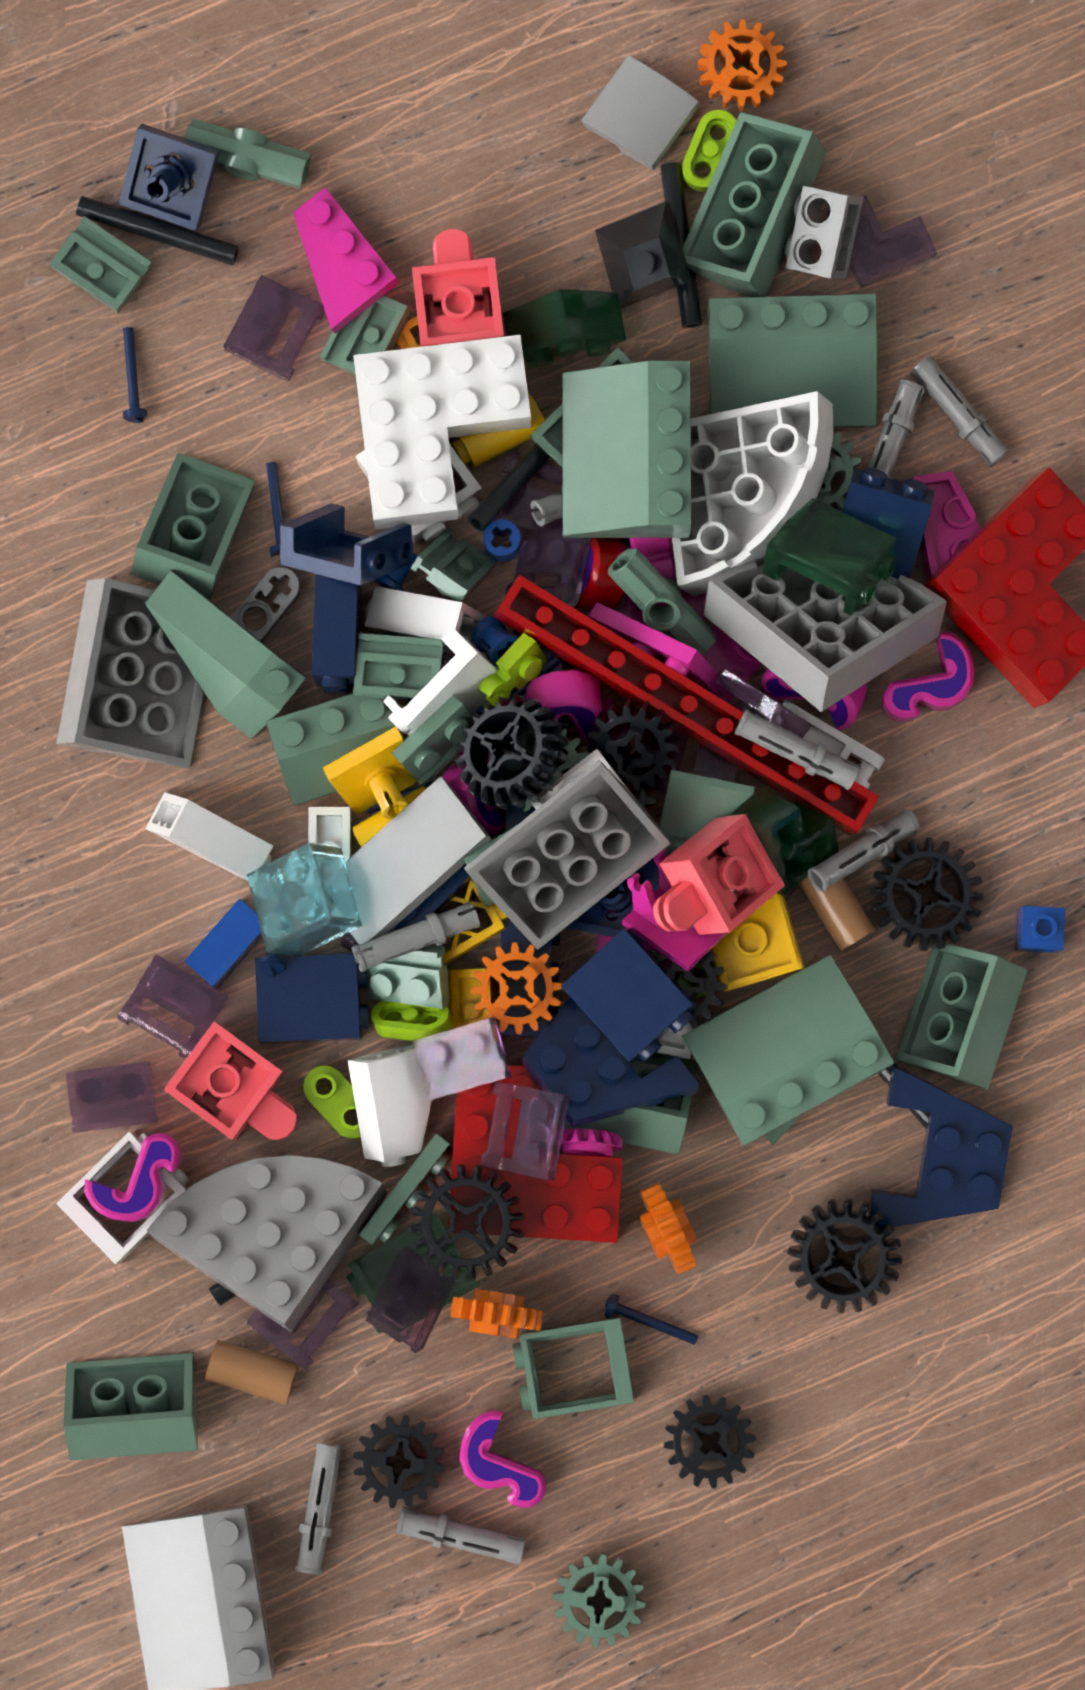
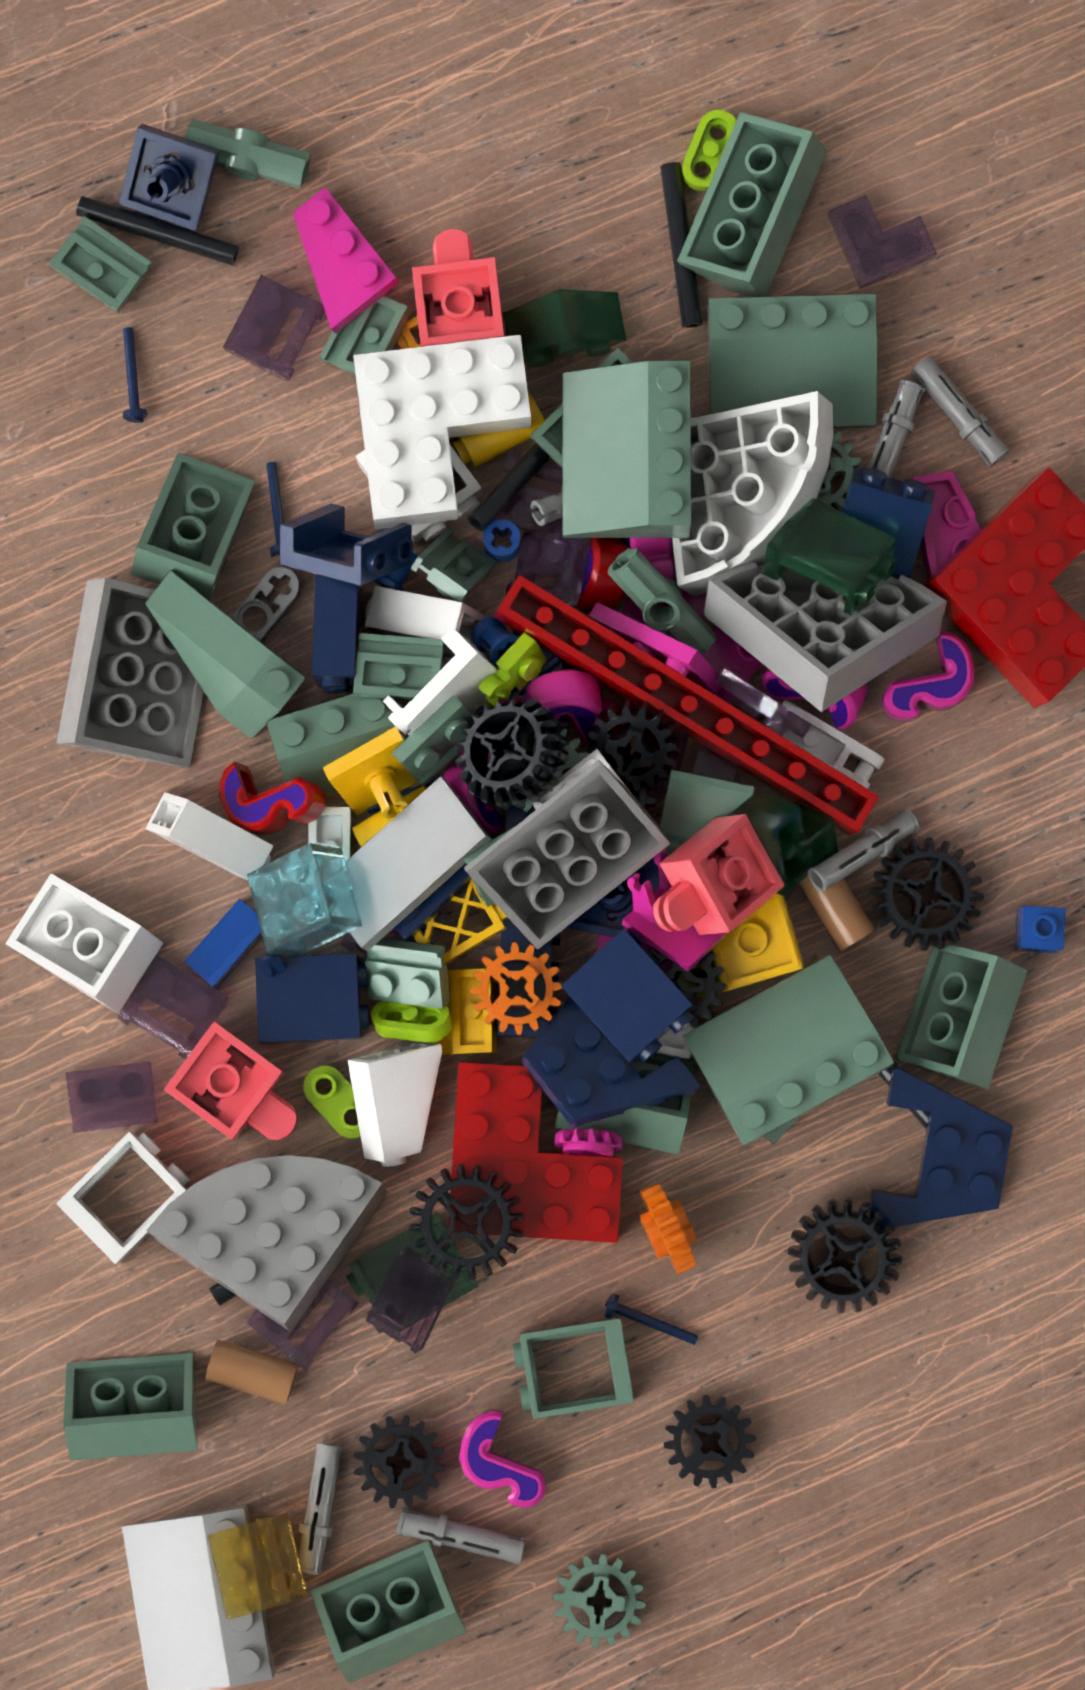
animal [84,1133,183,1222] -> none
light grey pin [352,901,480,972] -> none
sand green plate [359,1133,452,1245] -> none
clear purple plate [413,1017,512,1100] -> none
orange gear [450,1289,544,1339] -> none
clear purple plate [480,1081,570,1180] -> none
light grey slope [581,55,701,171] -> none
black slope [595,202,691,309] -> none
orange gear [697,19,787,112] -> none
light grey pin [734,709,860,790] -> none
light grey brick [785,186,864,279] -> none
none -> white slope [5,874,163,1014]
none -> clear yellow bracket [207,1513,308,1619]
none -> red animal [219,761,326,835]
none -> sand green slope [311,1540,467,1684]

